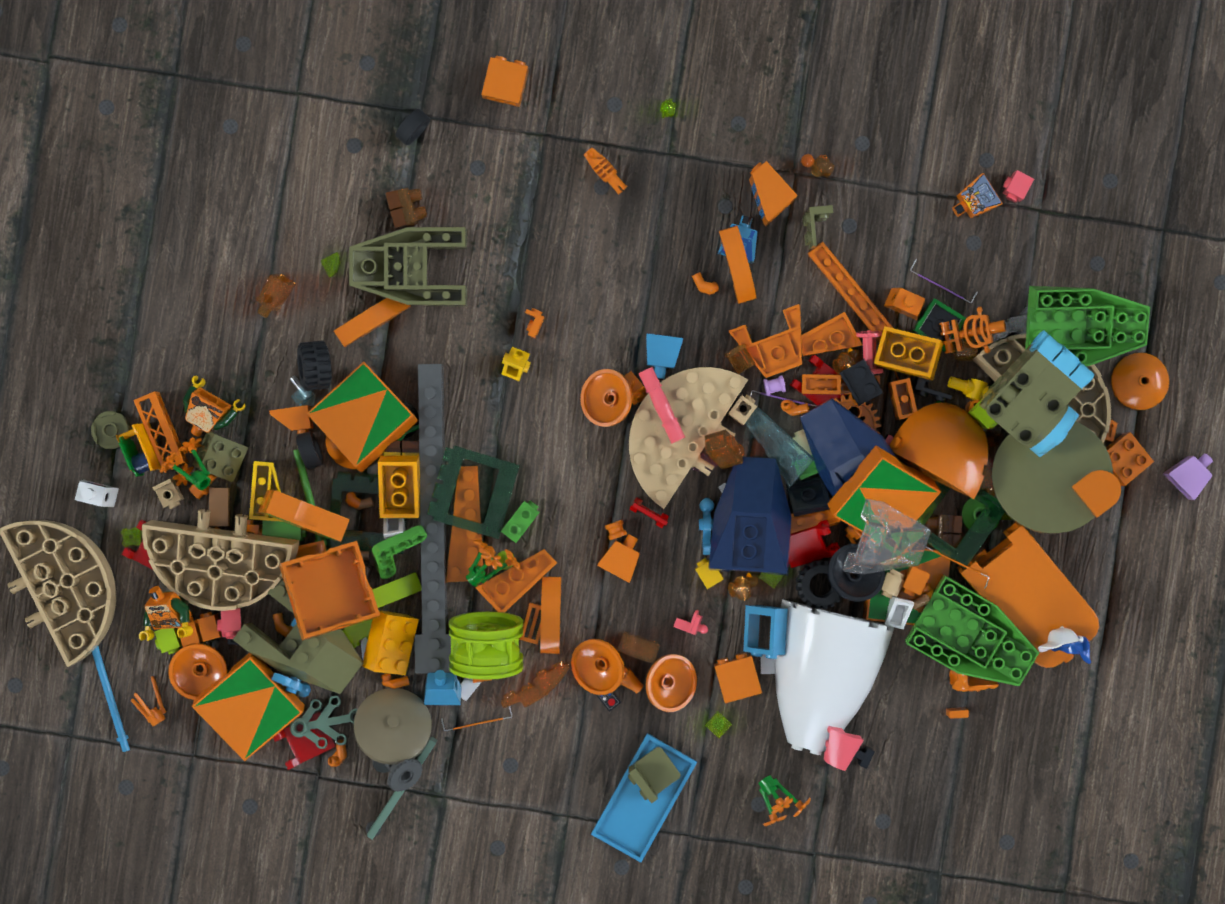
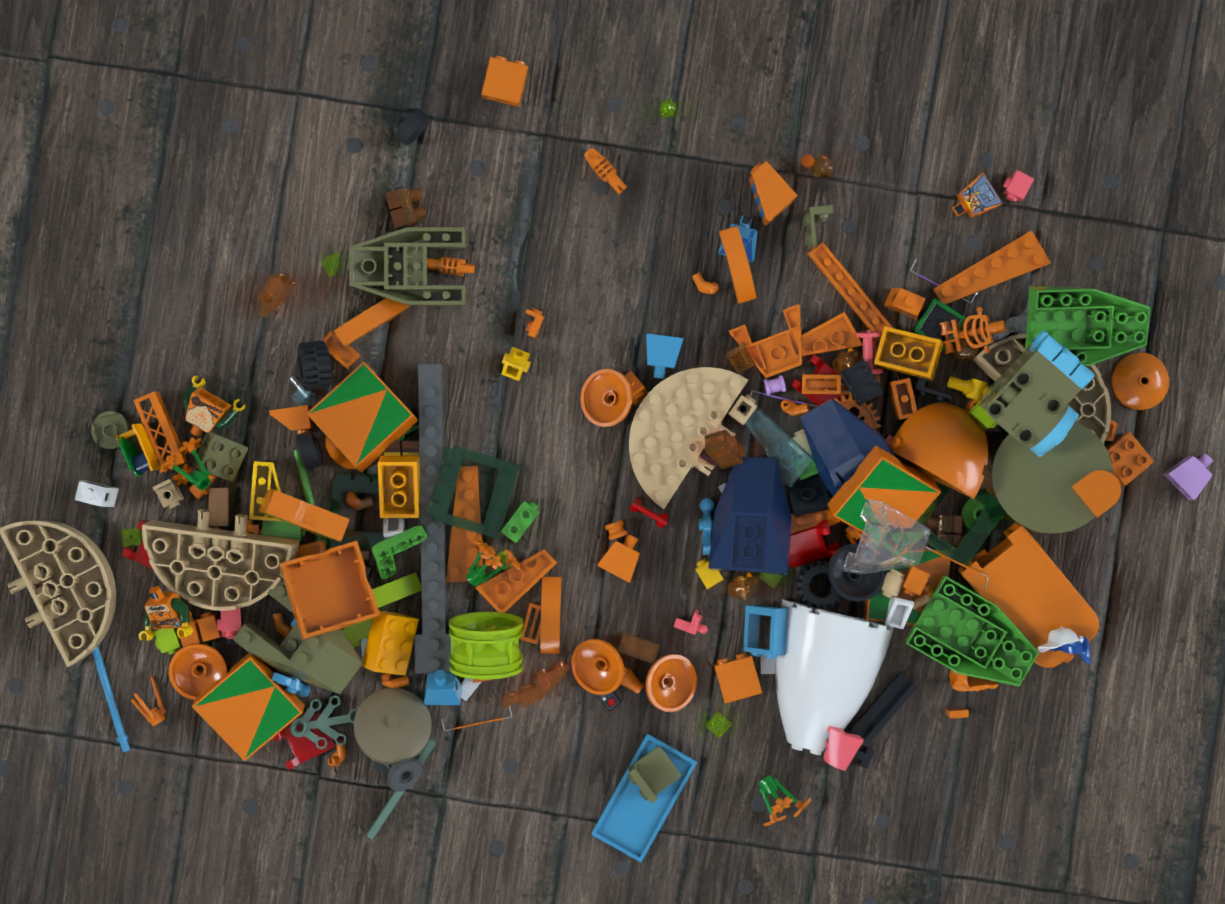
coral piece [638,367,685,444] -> none
none -> orange tile [323,331,361,370]
none -> orange hinge [427,257,475,276]
none -> black fence [850,672,918,746]
none -> orange wing [932,230,1051,305]

